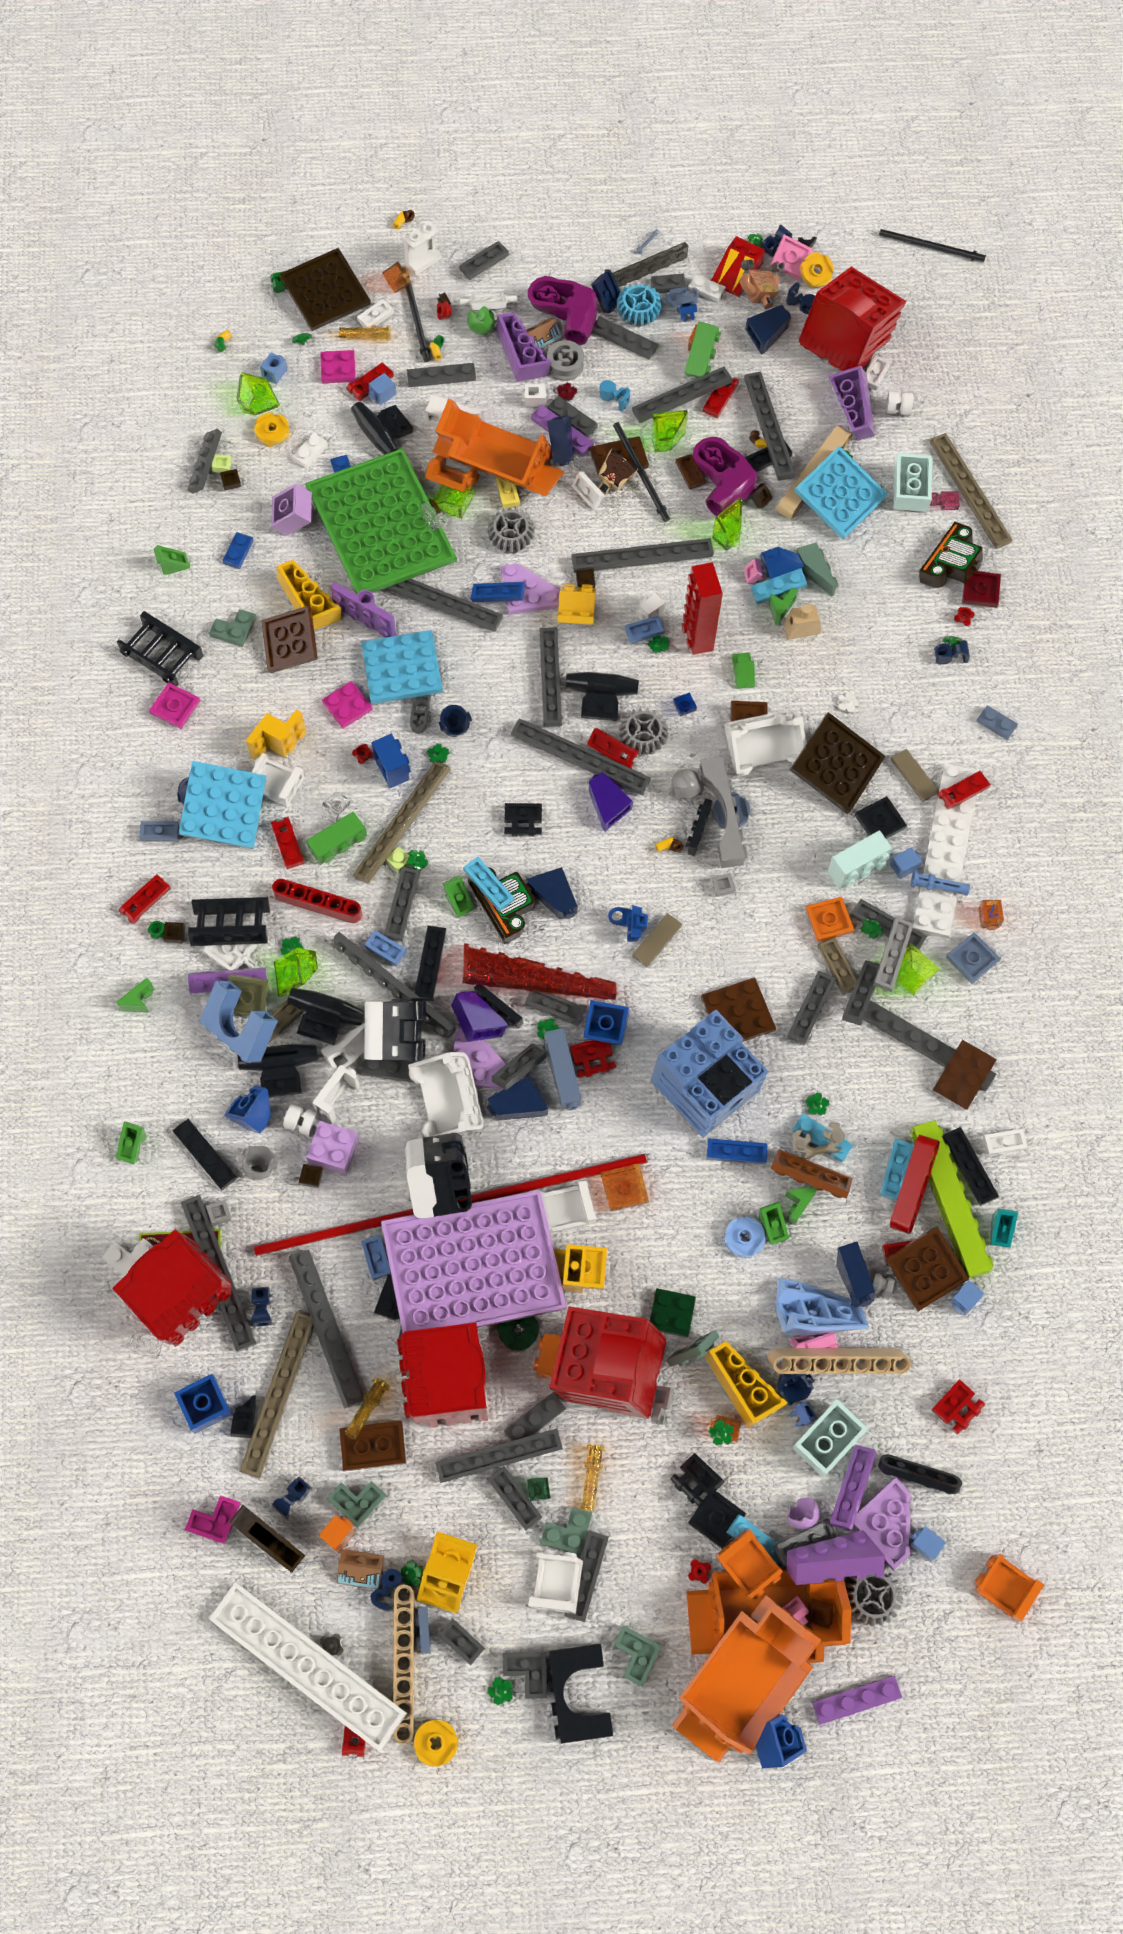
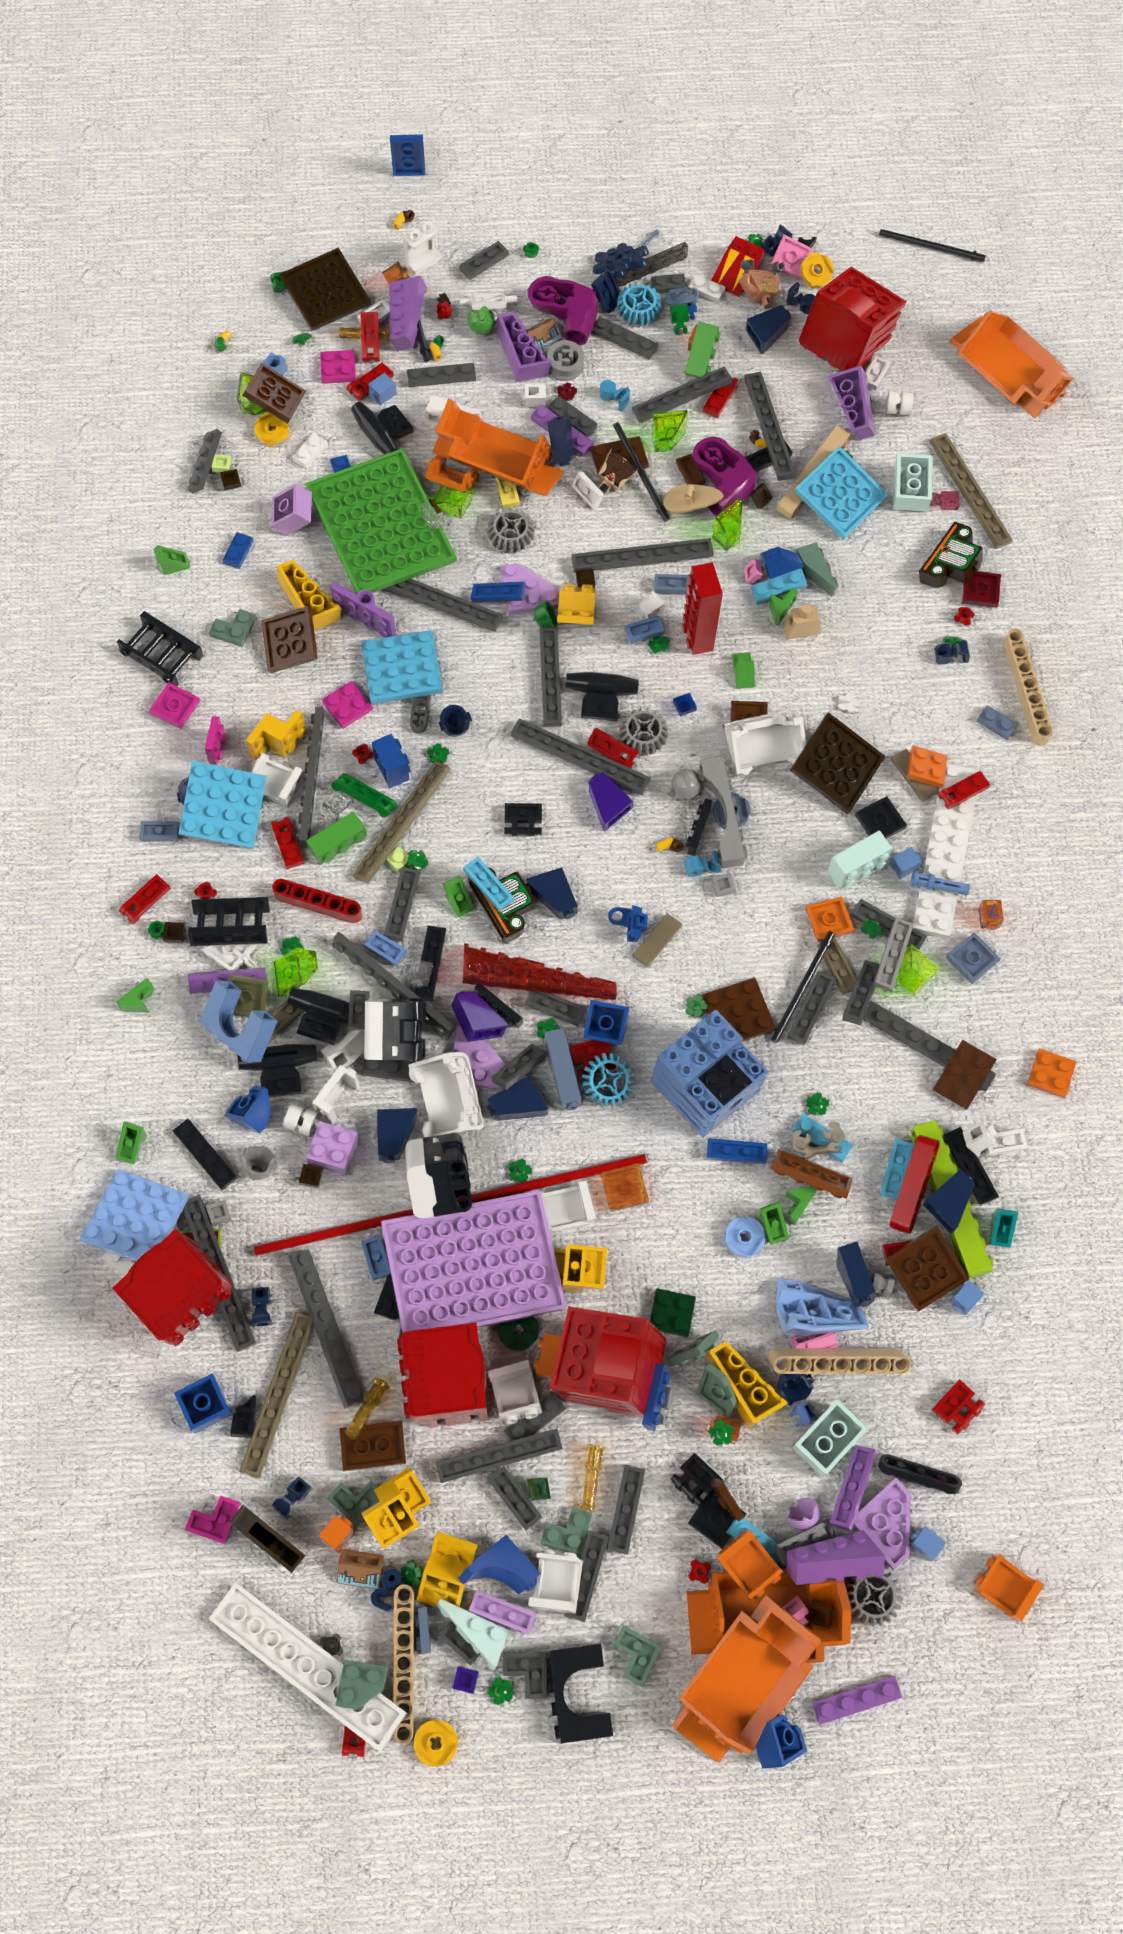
none -> light blue plate [80,1169,189,1262]
none -> red plate [194,882,217,899]
none -> dark pink plate [204,716,227,766]
none -> reddish brown plate [242,362,306,424]
none -> dark grey plate [296,706,325,848]
none -> green plate [331,773,397,818]
none -> sand green plate [335,1660,389,1710]
none -> dark grey plate [348,990,370,1030]
none -> red plate [360,312,380,362]
none -> yellow bracket [361,1467,431,1549]
none -> dark blue slope [377,1108,418,1163]
none -> medium lavender wedge [389,276,428,351]
none -> blue tile [390,134,426,176]
none -> clear bracket [408,959,433,987]
none -> light aqua wing [437,1599,509,1671]
none -> dark purple plate [452,1666,479,1694]
none -> blue arch [458,1535,541,1595]
none -> lavender plate [469,1590,537,1635]
none -> white panel [488,1360,542,1425]
none -> green plant [509,1158,532,1183]
none -> green plate [523,242,539,258]
none -> green piece [533,600,558,628]
none -> medium azure gear [582,1053,635,1106]
none -> dark blue plate [593,243,649,278]
none -> dark grey plate [607,1465,645,1555]
none -> blue plate [642,1363,670,1431]
none -> sand blue plate [654,574,689,594]
none -> tan shield [663,484,724,514]
none -> green plate [670,303,689,335]
none -> dark azure leg [684,850,721,877]
none -> green plant [685,994,707,1018]
none -> sand green plate [696,1363,738,1419]
none -> reddish brown plate [710,1478,744,1522]
none -> black bar [771,931,835,1043]
none -> orange plate [907,745,947,788]
none -> dark blue slope [923,1169,975,1234]
none -> orange panel [949,310,1074,419]
none -> white brick [963,1121,997,1156]
none -> tan beam [1003,629,1053,746]
none -> orange plate [1027,1048,1077,1098]

